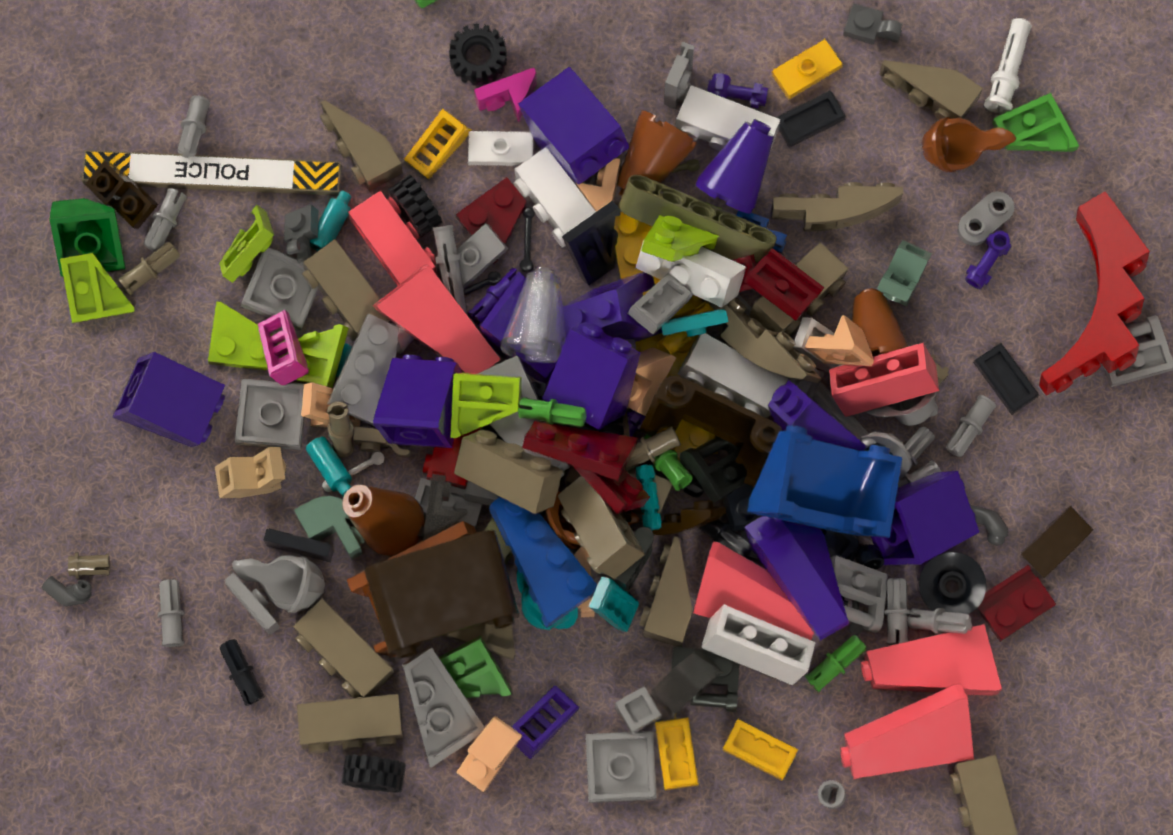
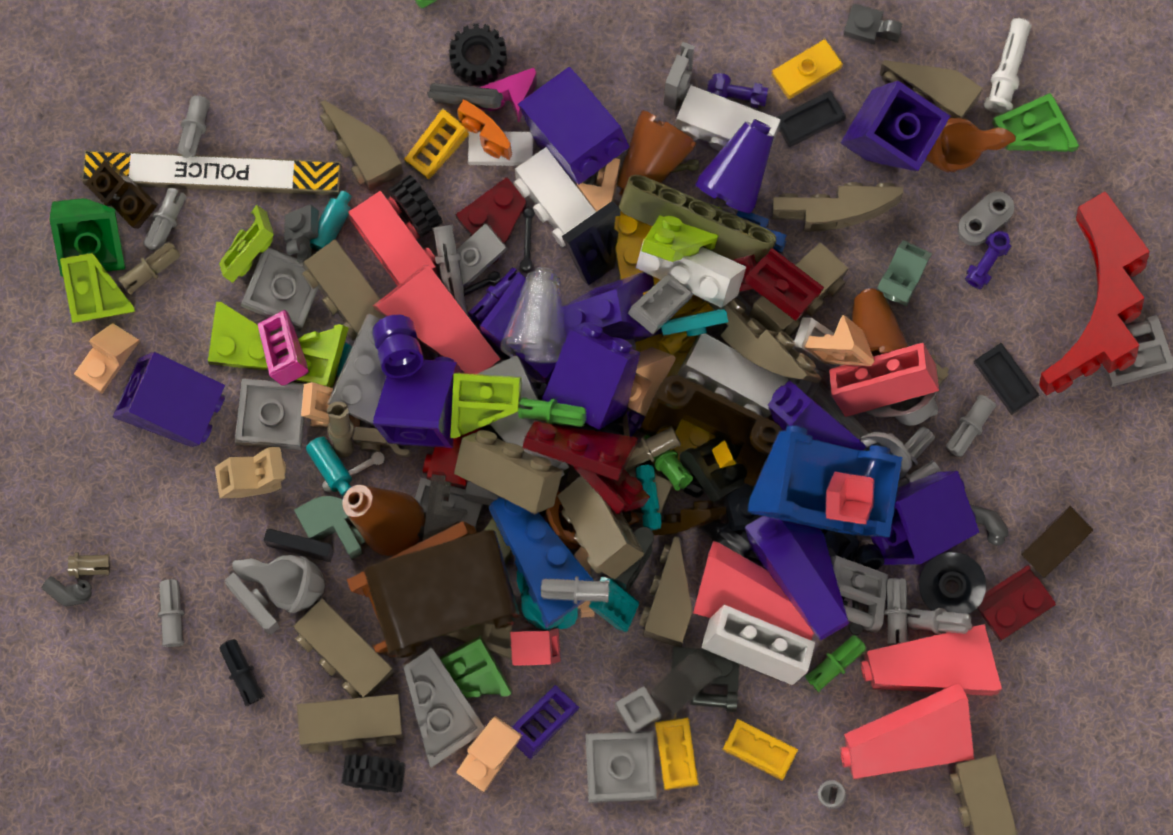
none -> light nougat slope [74,323,140,394]
none -> dark purple wheel [372,315,424,378]
none -> dark grey axle [427,83,503,109]
none -> orange slope [457,99,512,160]
none -> coral panel [510,628,560,666]
none -> light grey axle [541,577,609,604]
none -> yellow piece [712,440,736,468]
none -> coral panel [826,472,874,524]
none -> dark purple slope [840,80,950,171]

